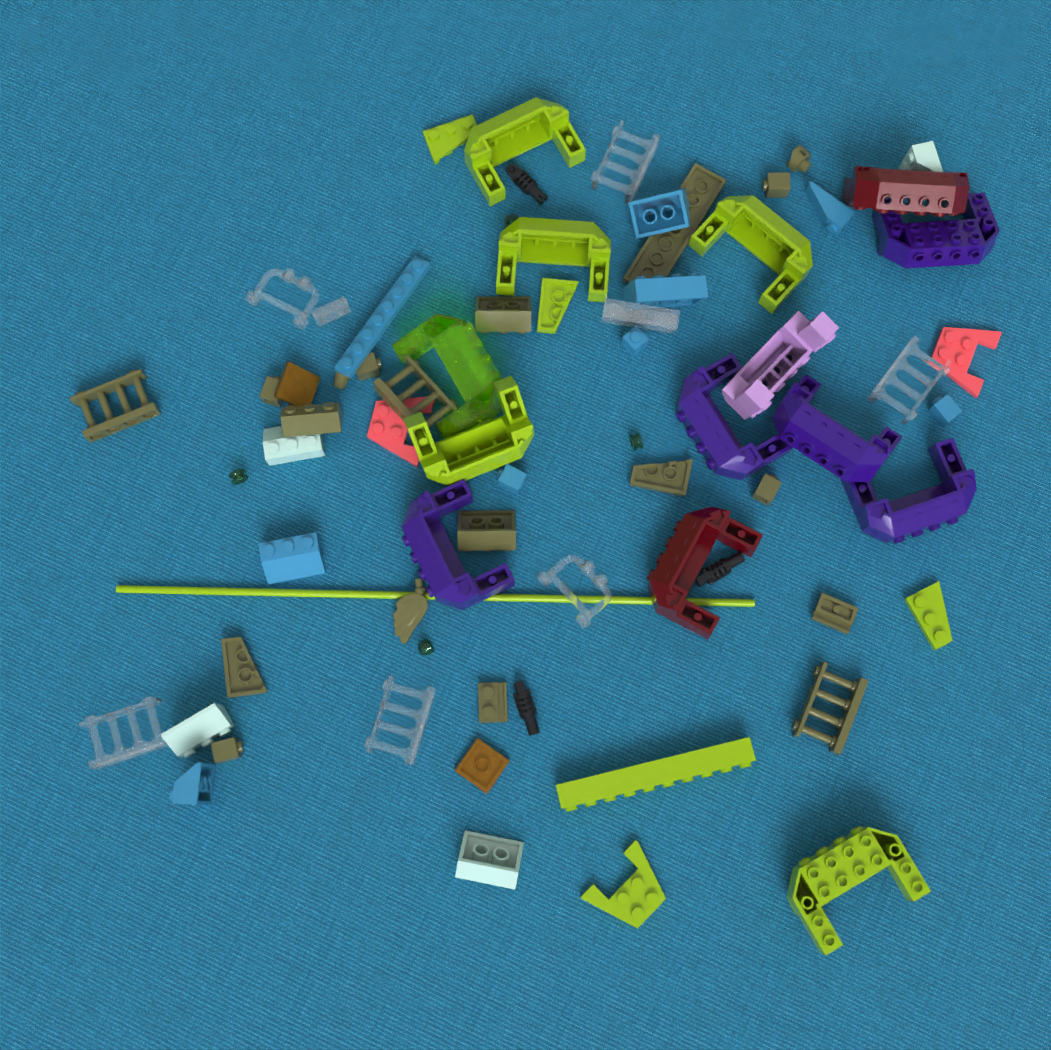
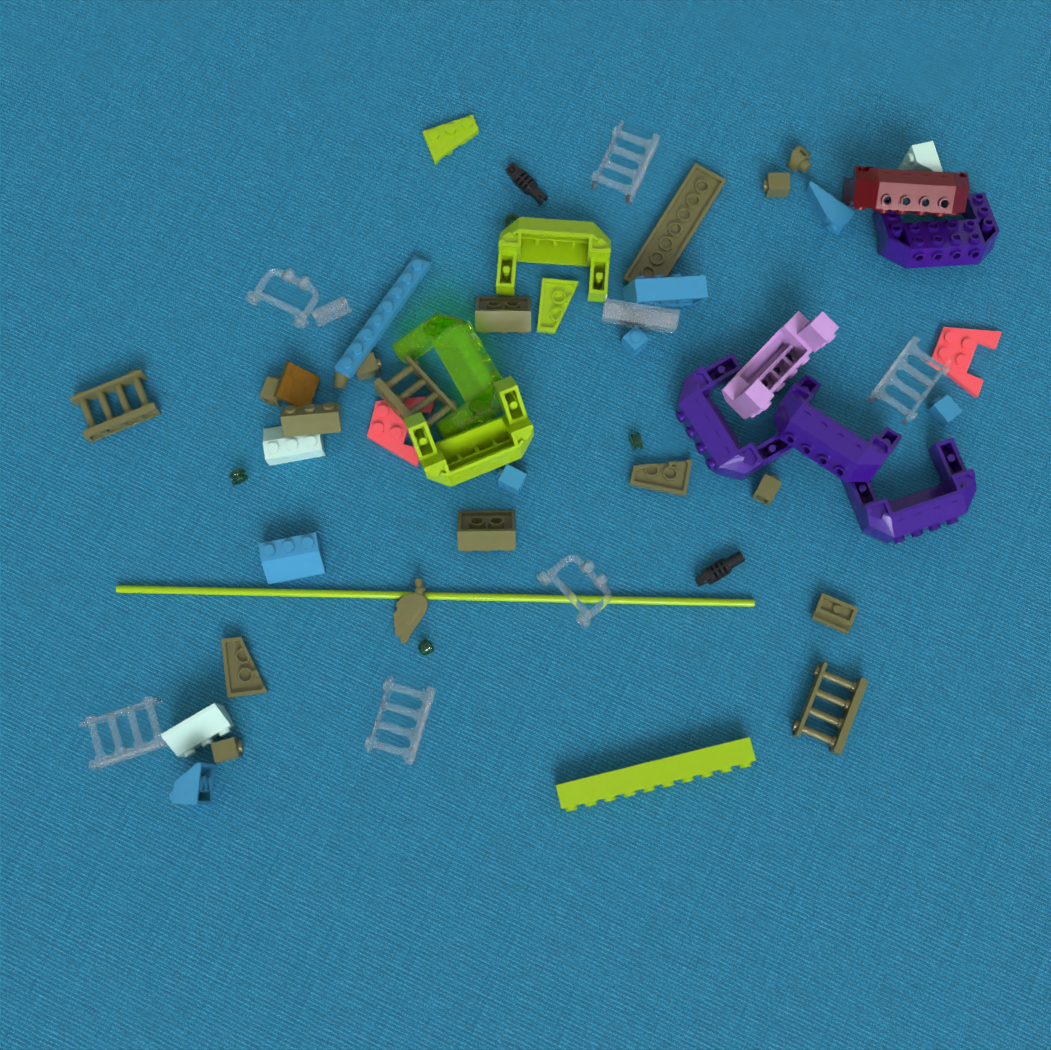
dark purple wedge [401,479,515,610] -> none
pearl gold tile [454,738,510,794] -> none
light aqua slope [455,831,524,889] -> none
lime wedge [464,97,586,206] -> none
olive plate [478,682,508,723] -> none
black hinge [513,680,540,736] -> none
lime wing [580,840,666,928] -> none
dark azure slope [628,187,690,239] -> none
dark red wedge [647,507,763,640] -> none
lime wedge [688,195,813,314] -> none
lime wedge [786,825,931,956] -> none
lime wing [904,581,953,651] -> none

